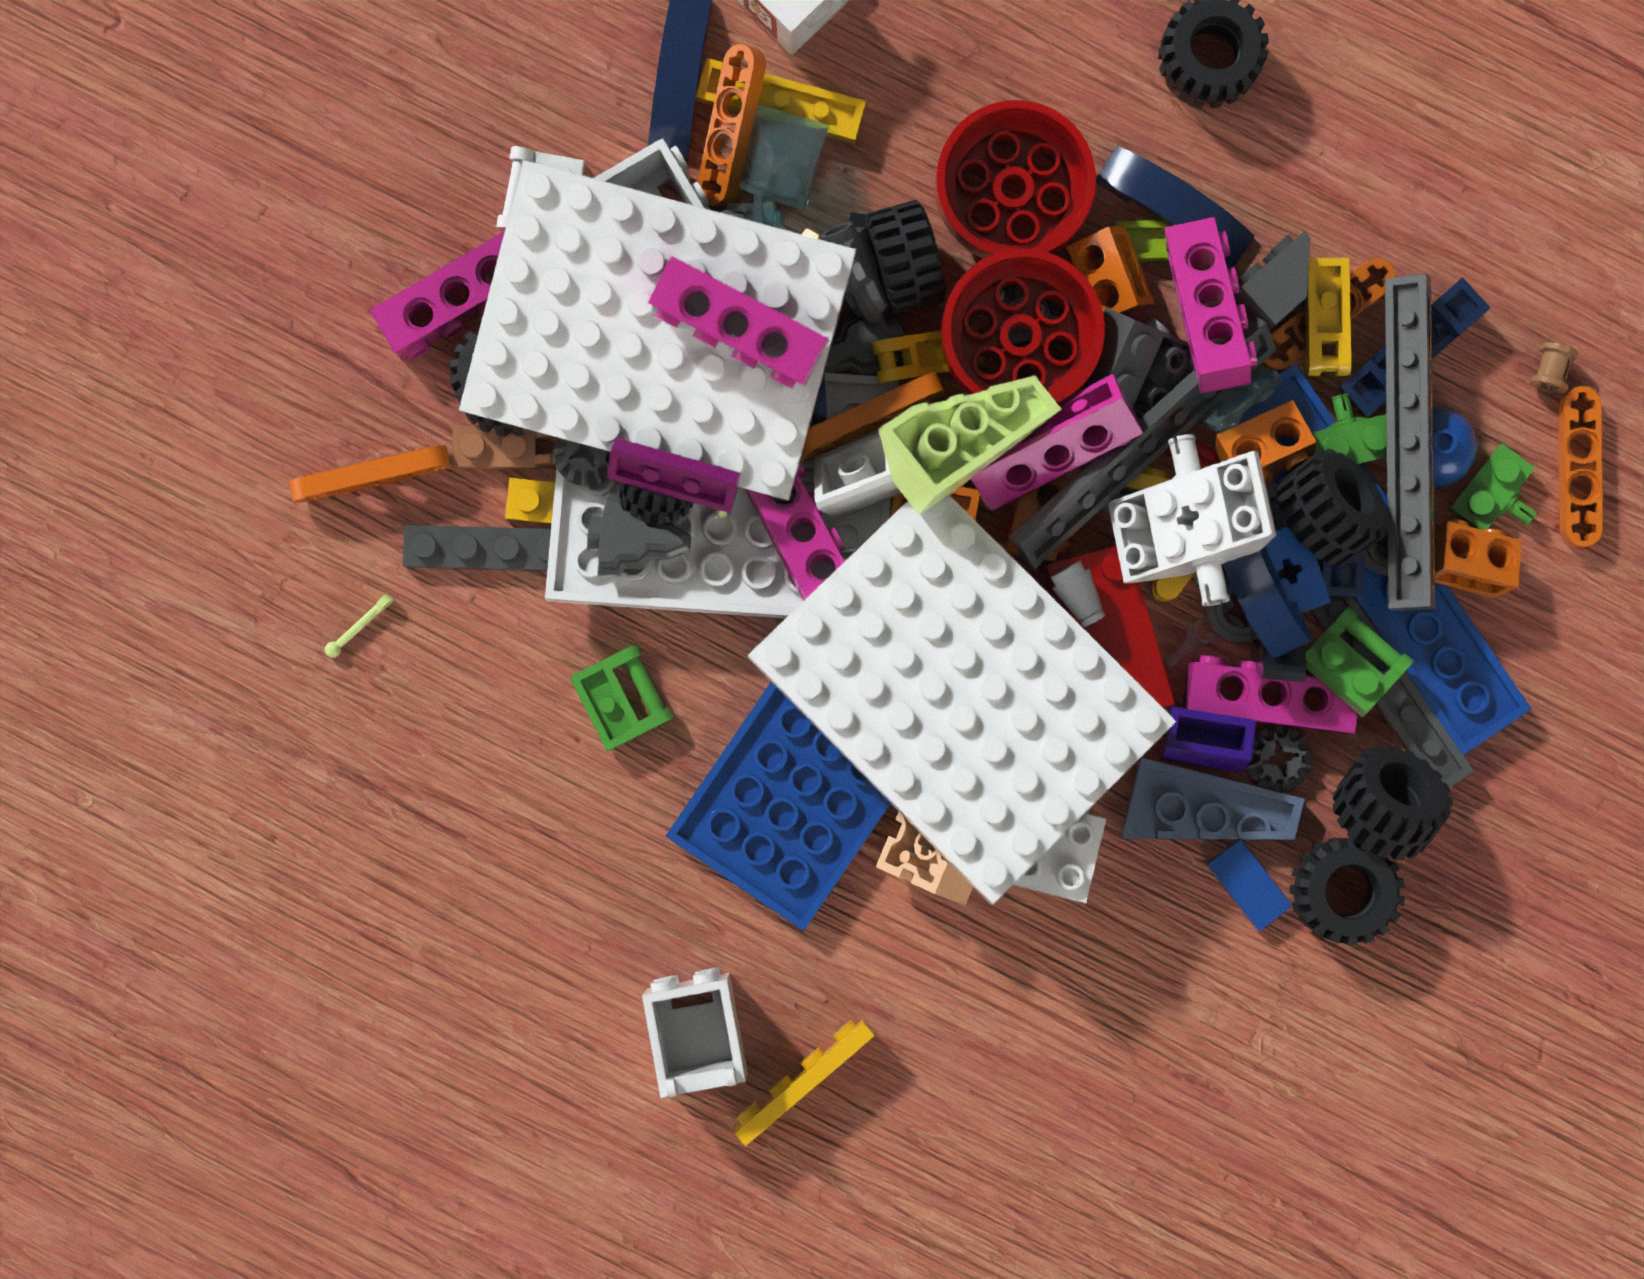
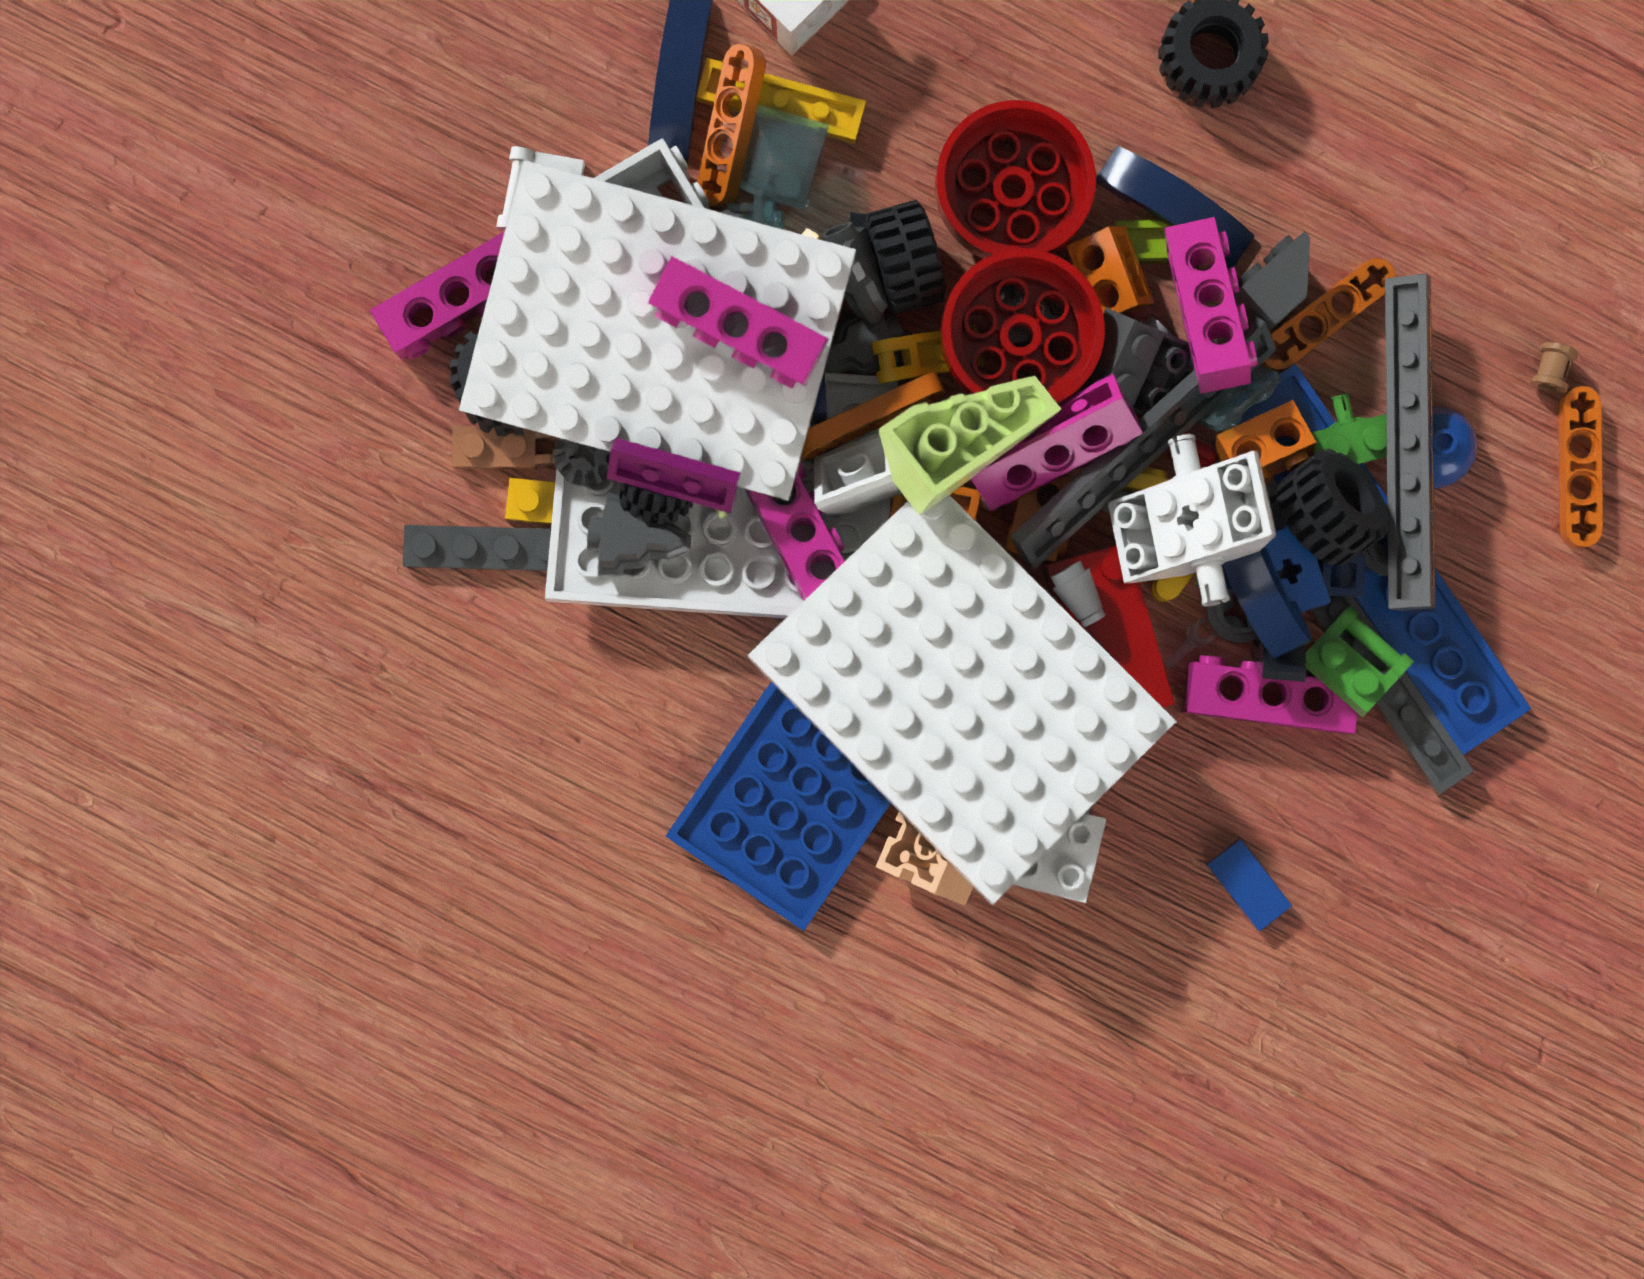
orange beam [289,445,451,503] -> none
yellowish green hinge [325,593,394,658] -> none
bright green plate [569,644,675,752] -> none
white container [642,967,748,1098] -> none
yellow plate [734,1019,875,1146] -> none
sand blue wing [1120,757,1305,840] -> none
dark purple brick [1160,707,1256,773] -> none
dark grey gear [1247,725,1313,792] -> none
black tyre [1290,837,1405,945] -> none
yellow plate [1305,258,1351,376] -> none
black tyre [1332,745,1453,860] -> none
dark blue slope [1338,277,1491,418] -> none
orange brick [1434,519,1522,598] -> none
bright green plate [1448,443,1538,530] -> none

